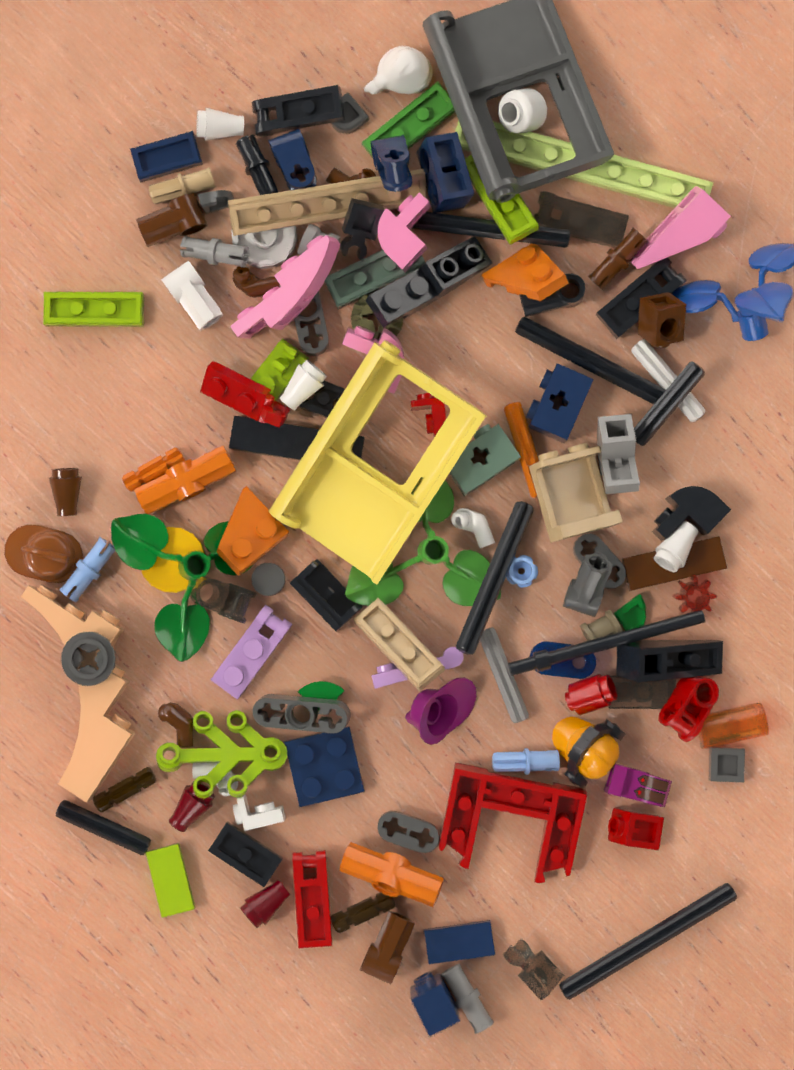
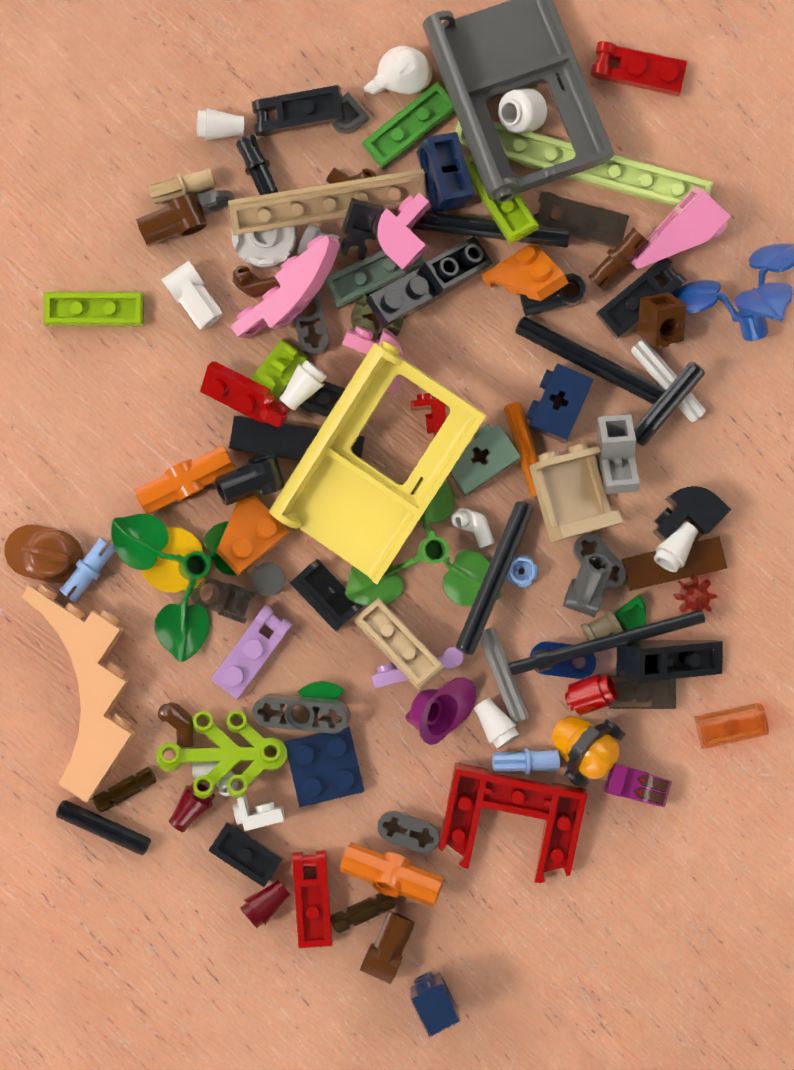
reddish brown cone [49,468,82,516] -> none
dark grey gear [61,632,116,686] -> none
orange axle [122,447,185,492] -> none
dark blue tile [130,131,203,183] -> none
lime tile [145,843,196,918] -> none
light grey pin [180,236,250,268] -> none
dark blue piece [268,128,317,190] -> none
dark blue piece [371,135,412,192] -> none
dark blue tile [424,920,495,964] -> none
light grey pin [441,963,494,1034] -> none
clear smoke plate [503,939,564,1001] -> none
black axle [559,883,737,1000] -> none
red bracket [608,808,664,851] -> none
red piece [658,677,719,742] -> none
dark grey tile [709,747,745,783] -> none
none -> black piece [215,452,285,506]
none -> white cone [474,698,519,750]
none -> red plate [591,41,687,96]

